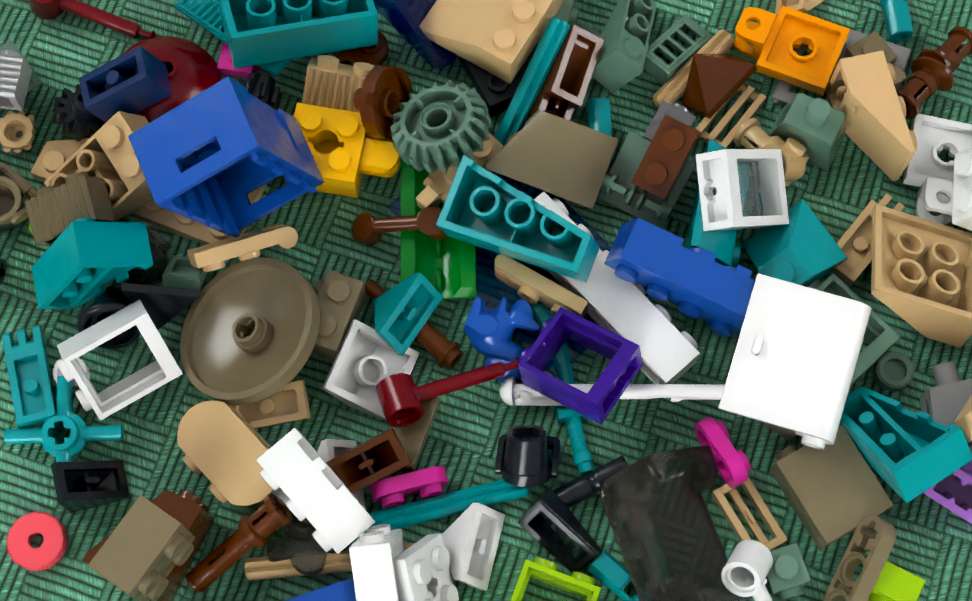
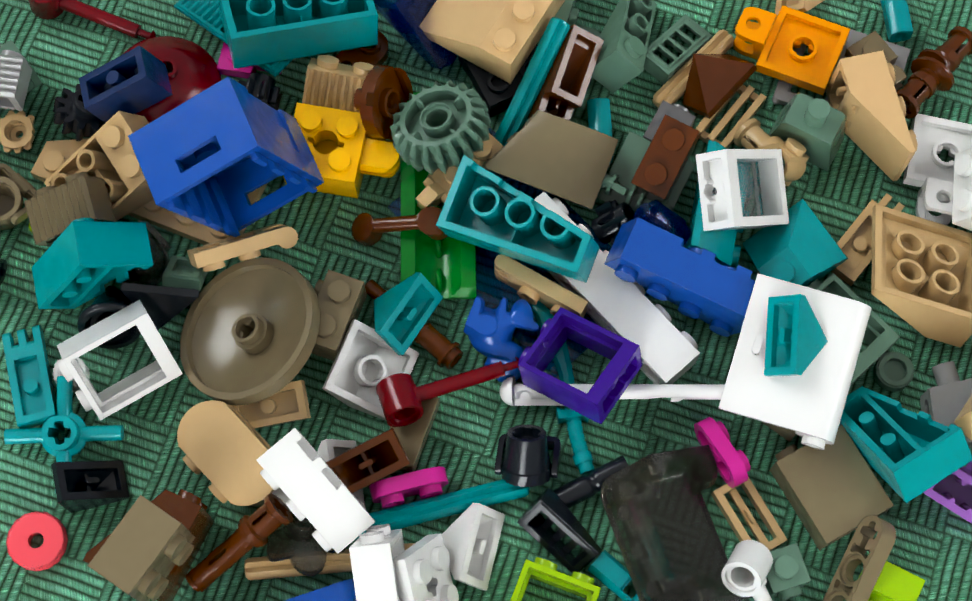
none -> black gear [591,200,637,245]
none -> clear blue brick [633,200,691,246]
none -> teal slope [764,294,828,377]

